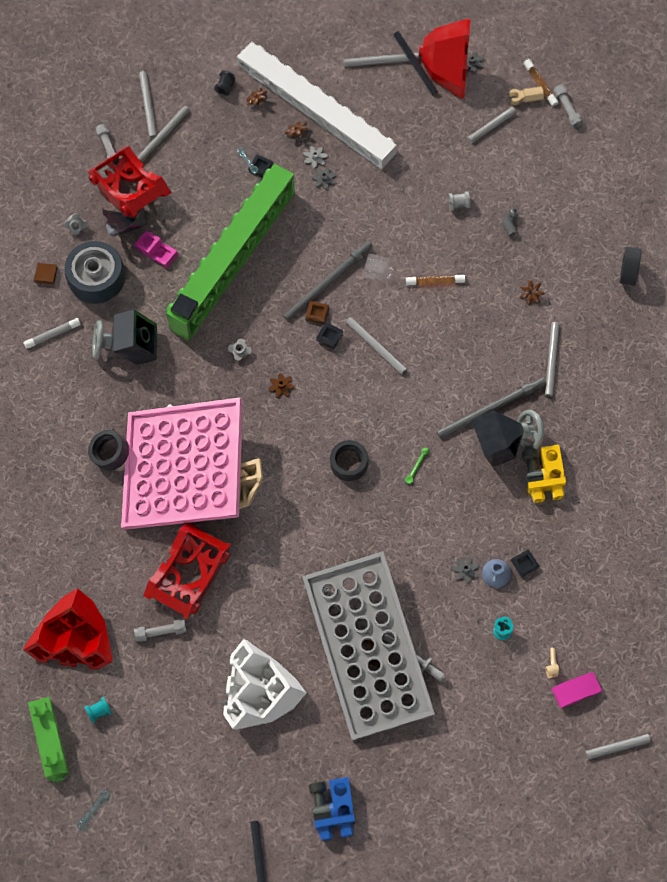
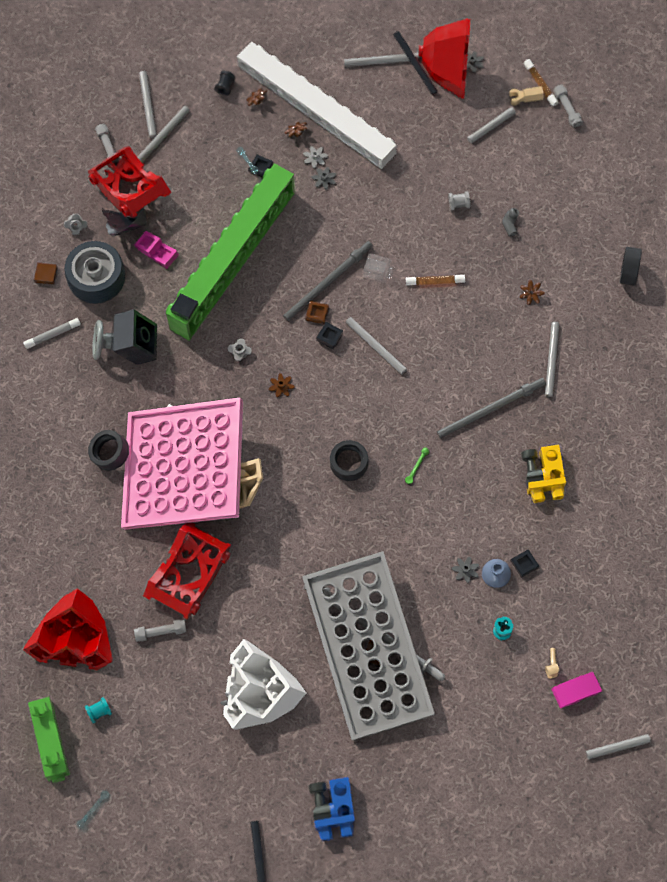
black piece [471,410,544,467] -> none

